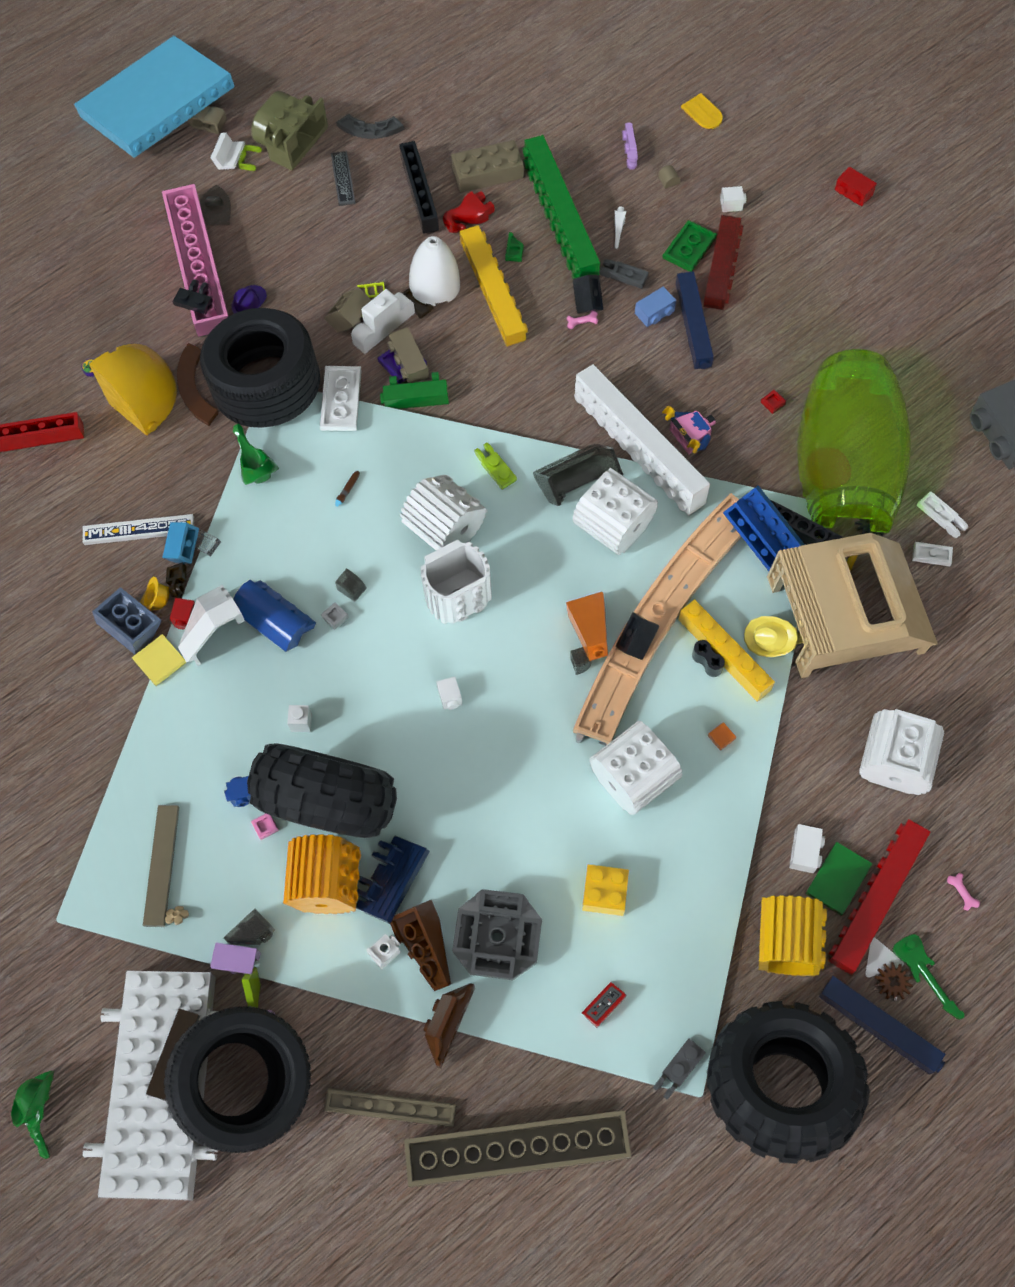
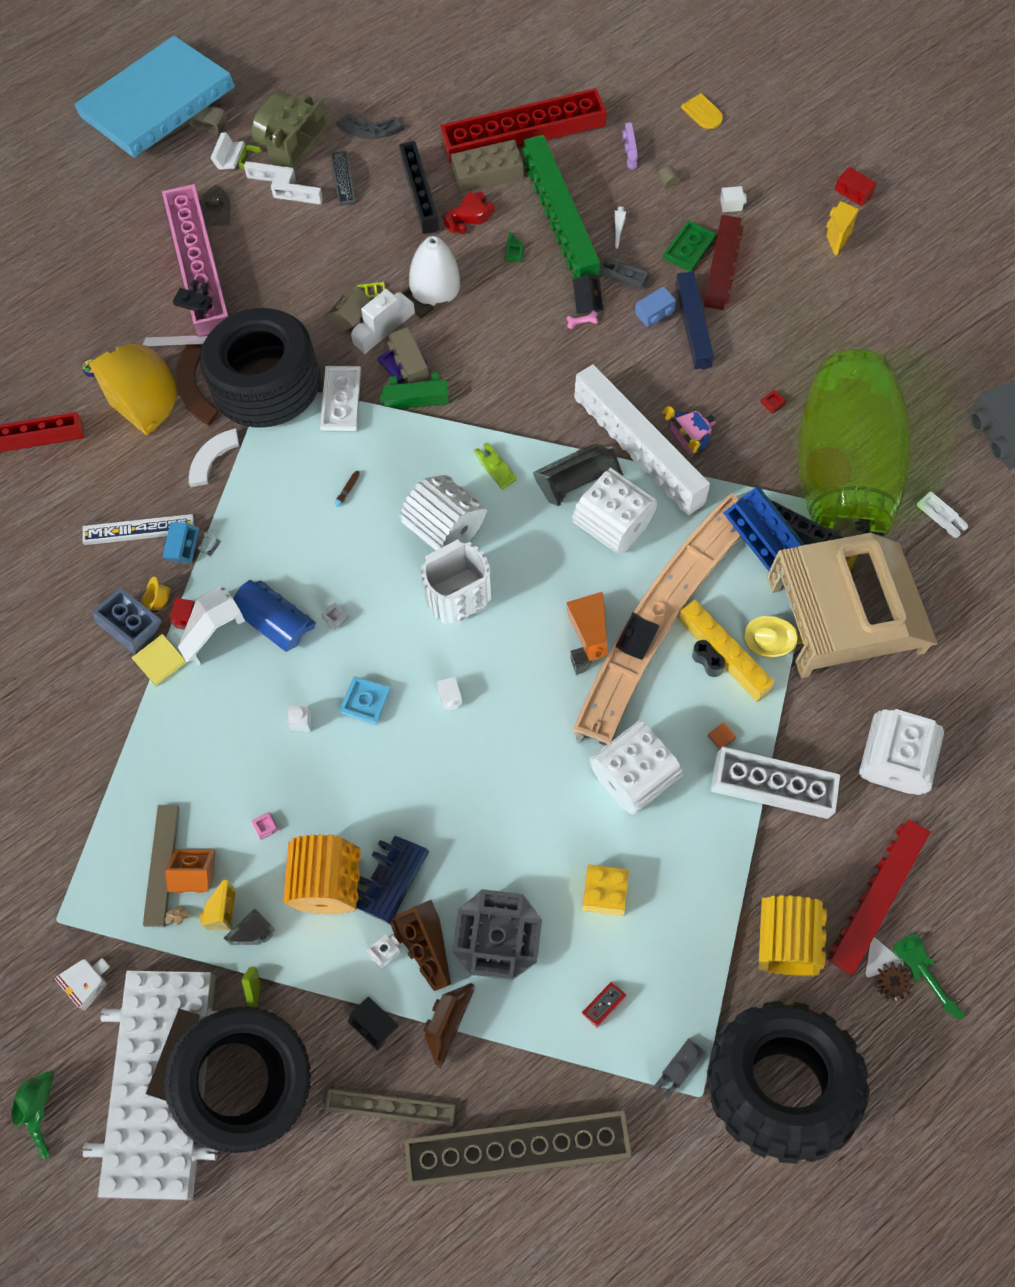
dark brown plate [166,562,187,598] -> none
lavender panel [210,943,260,974] -> none
blue brick [224,776,251,807] -> none
dark purple piece [232,285,267,314] -> none
green hat [233,424,279,485] -> none
black tyre [247,743,397,838] -> none
clear smoke brick [335,568,366,602] -> none
yellow brick [460,225,528,347] -> none
white brick [789,824,825,873] -> none
green tile [805,842,873,916] -> none
dark blue brick [818,976,946,1075] -> none
white plate [912,542,953,567] -> none
bright pink piece [947,873,980,911] -> none
none -> white torso [54,958,110,1011]
none -> white sticker [143,335,208,346]
none -> orange slope [165,849,215,893]
none -> white tile [189,429,239,487]
none -> yellow slope [200,880,236,931]
none -> white bracket [244,161,323,204]
none -> medium azure plate [339,676,391,725]
none -> black panel [347,996,399,1051]
none -> red brick [440,88,606,163]
none -> white brick [710,747,840,819]
none -> yellow slope [826,201,859,255]

